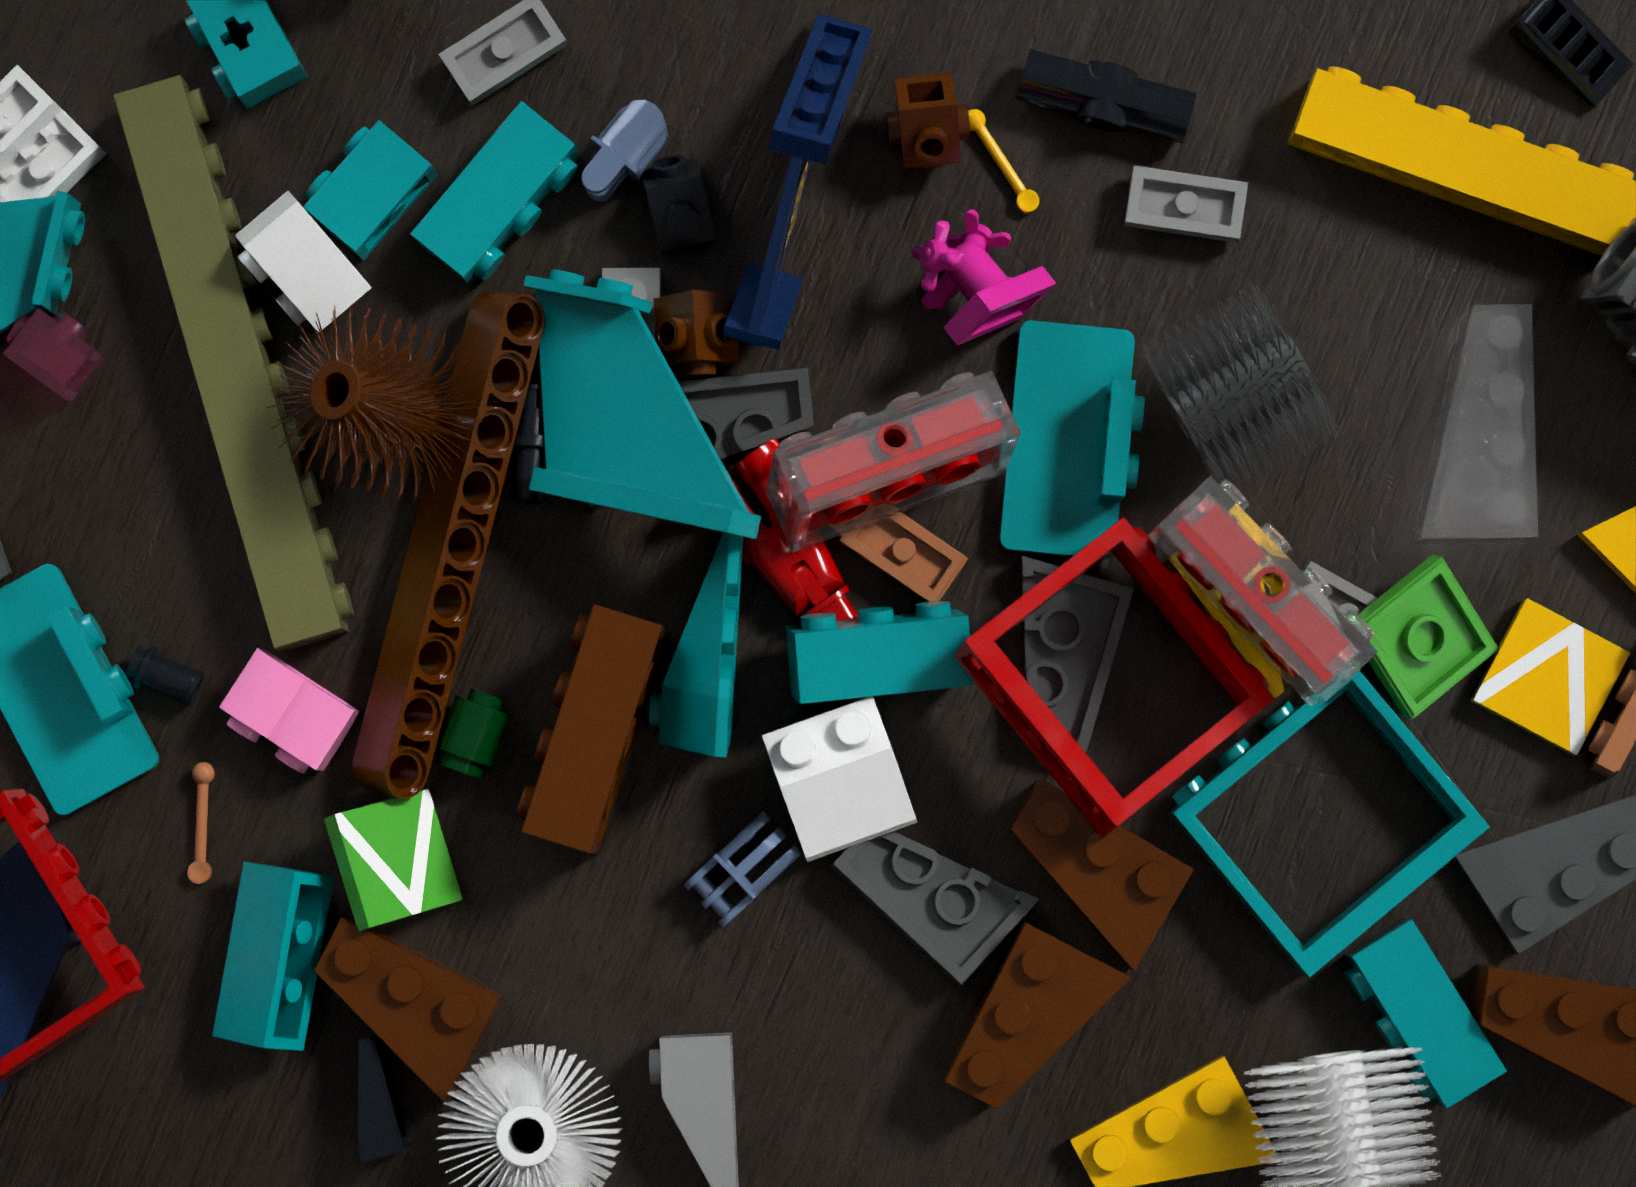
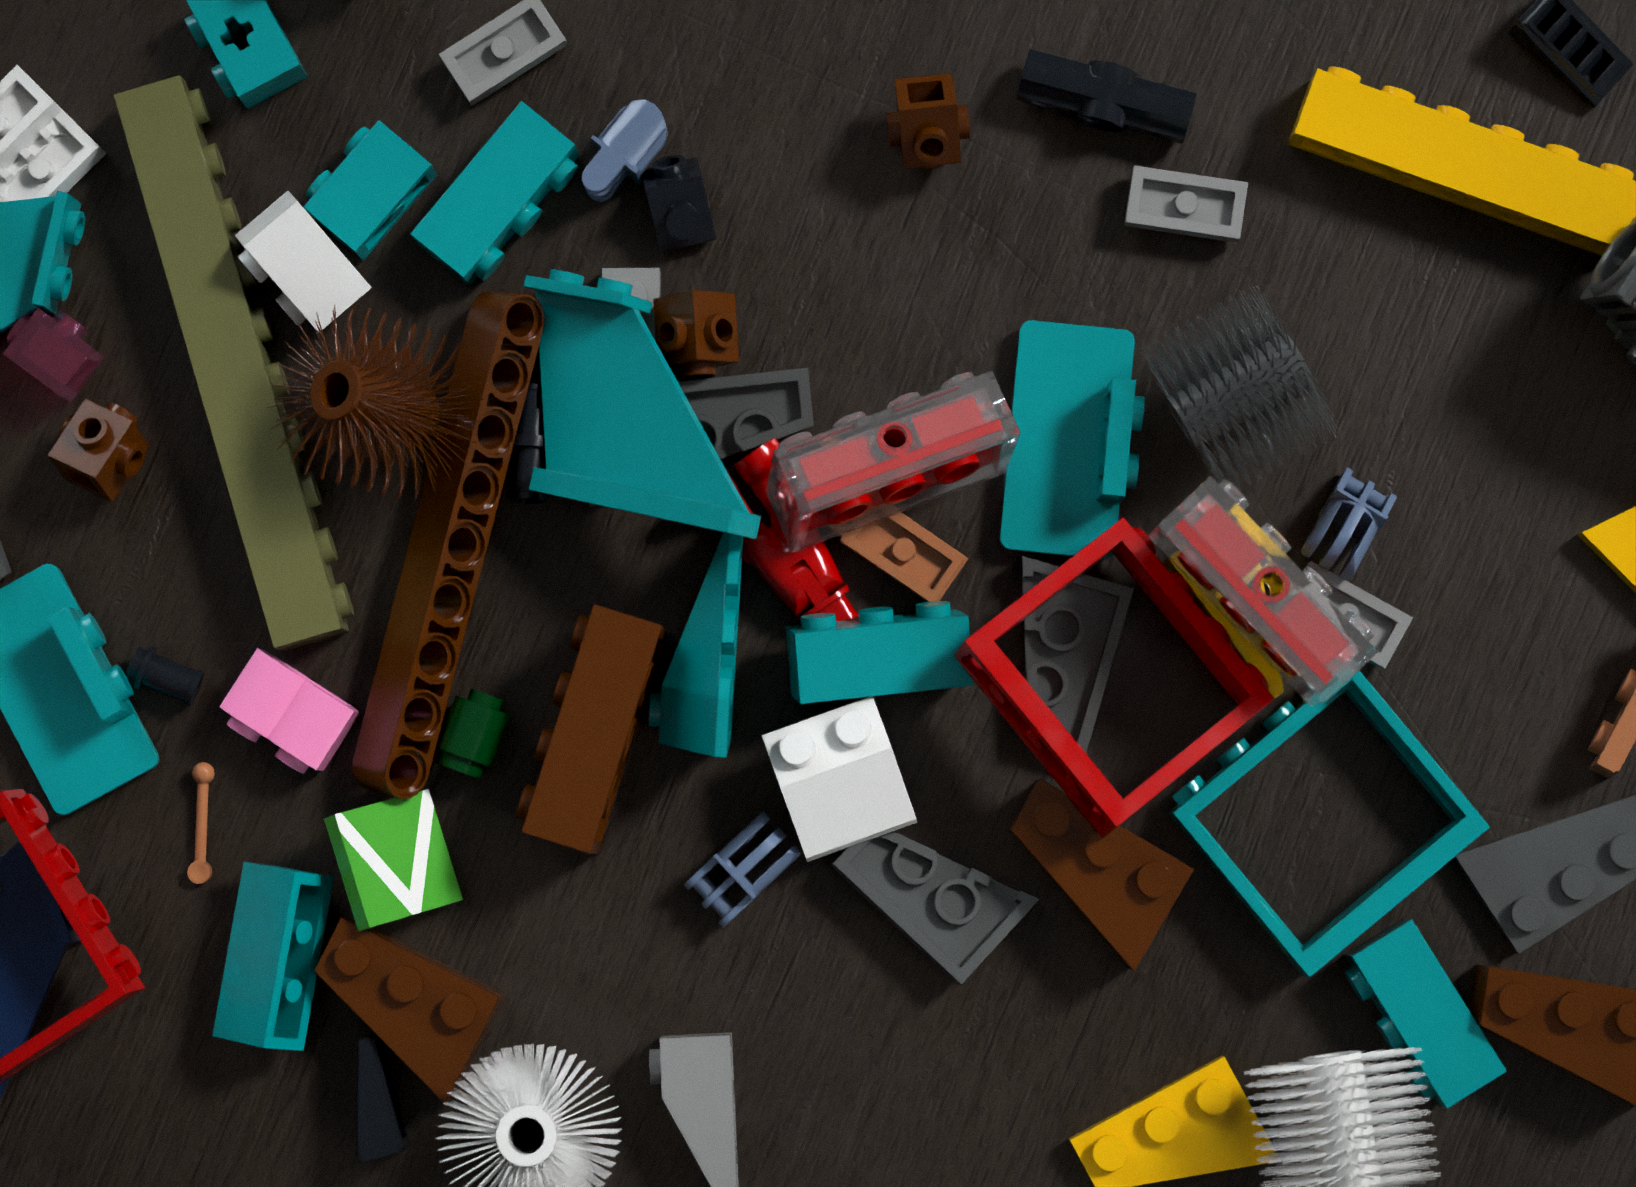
dark blue piece [723,14,873,350] -> none
dark pink piece [912,209,1056,346] -> none
reddish brown wedge [943,922,1132,1109] -> none
yellow hinge [968,109,1039,214] -> none
bright green tile [1345,555,1499,719] -> none
clear wedge [1410,304,1538,545] -> none
yellow tile [1470,598,1630,756] -> none
none -> reddish brown brick [48,399,149,503]
none -> sand blue arm [1300,467,1397,581]

